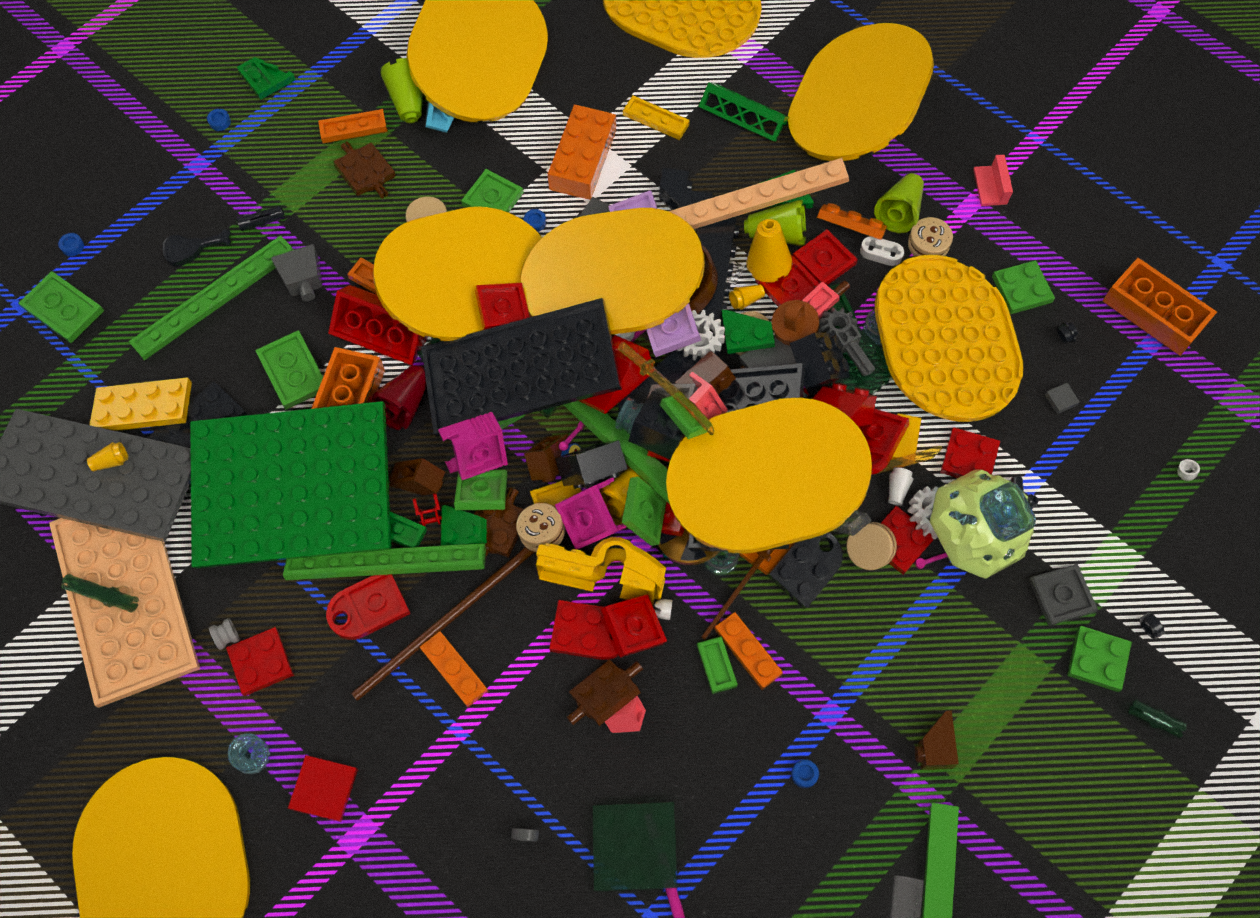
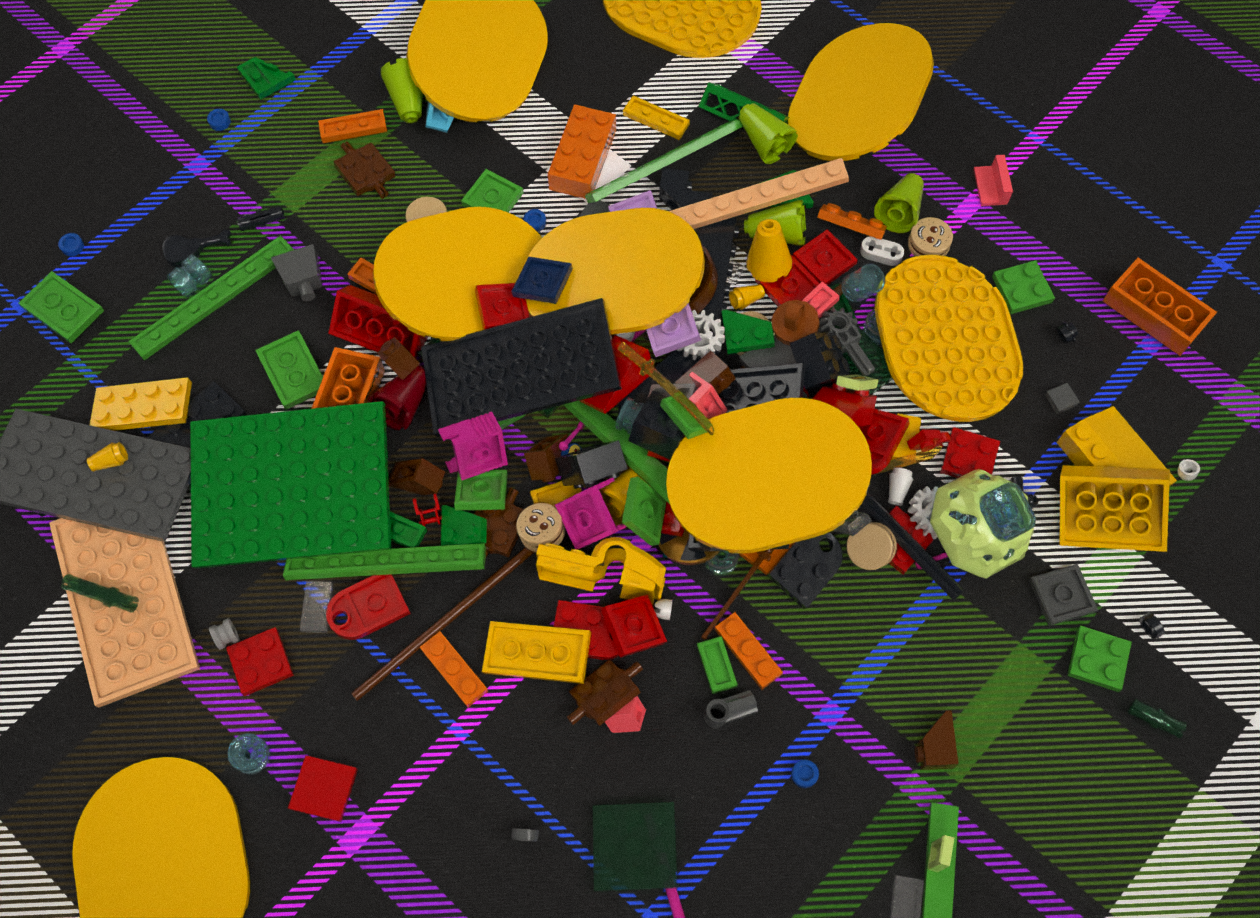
none -> clear light blue wheel [167,254,212,298]
none -> clear tile [300,581,333,633]
none -> reddish brown slope [377,337,420,380]
none -> yellow tile [482,621,591,684]
none -> dark blue tile [511,256,573,304]
none -> bright green tile [585,119,743,203]
none -> dark grey piece [704,690,758,729]
none -> lime cone [739,103,798,164]
none -> yellowish green tile [836,374,879,391]
none -> clear light blue wheel [842,263,885,303]
none -> black axle [860,491,964,600]
none -> red plate [907,430,952,452]
none -> yellowish green tile [927,835,954,872]
none -> yellow slope [1056,406,1177,486]
none -> yellow slope [1060,465,1170,552]

